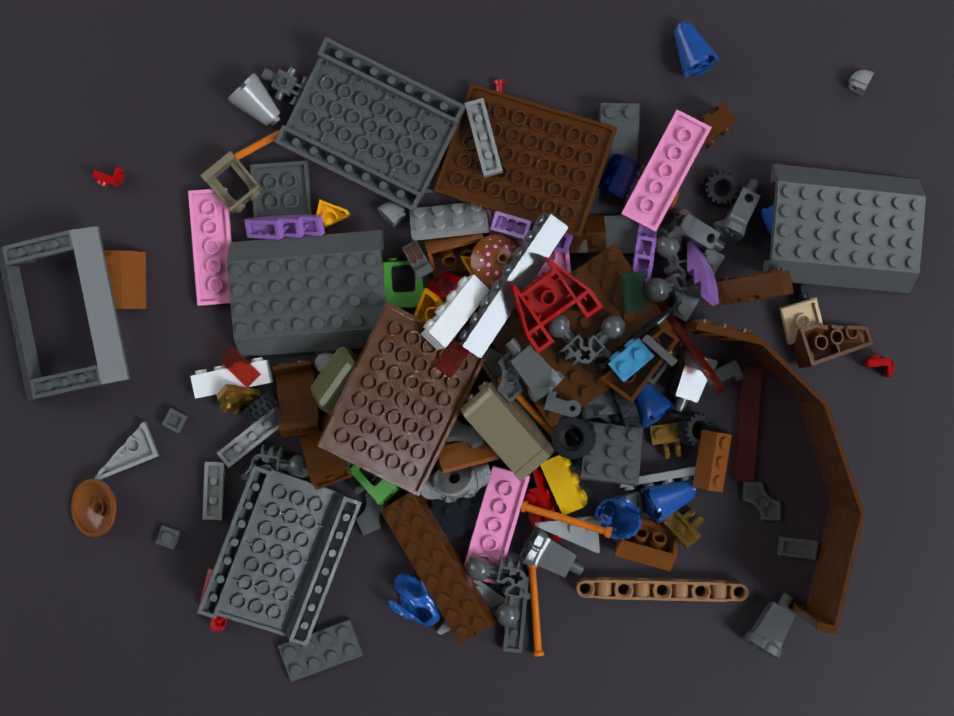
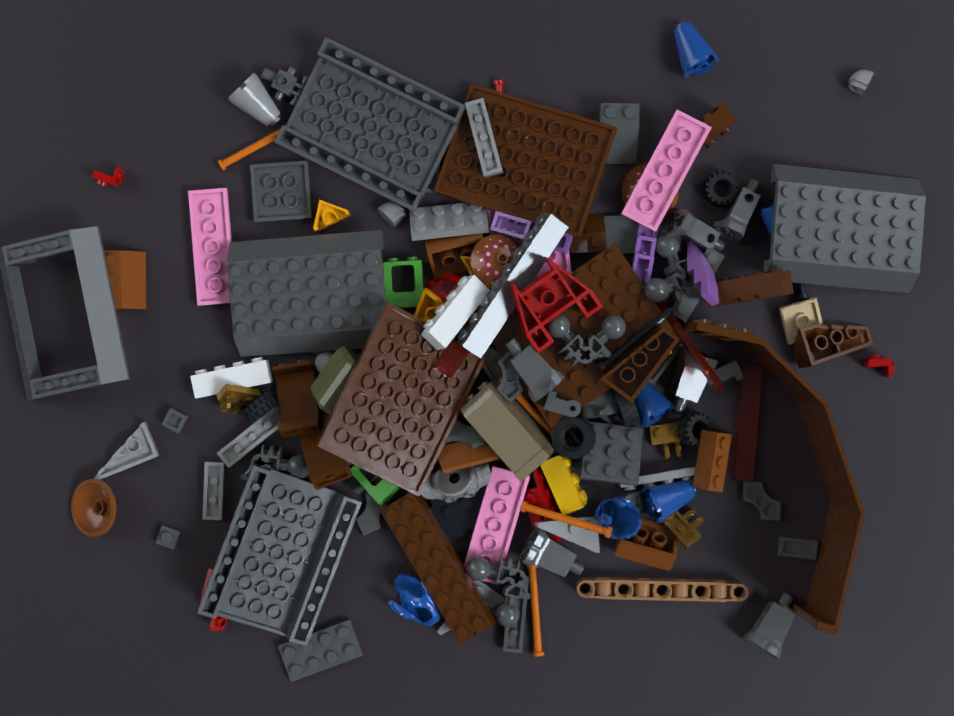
dark tan panel [200,151,262,213] -> none
clear red tile [220,347,261,388] -> none
medium lavender slope [244,215,325,240] -> none
dark grey leg [402,240,434,280] -> none
clear blue brick [598,154,641,200] -> none
dark azure bracket [609,338,654,382] -> none
clear green panel [619,271,647,314] -> none
dark grey tile [642,335,677,367] -> none

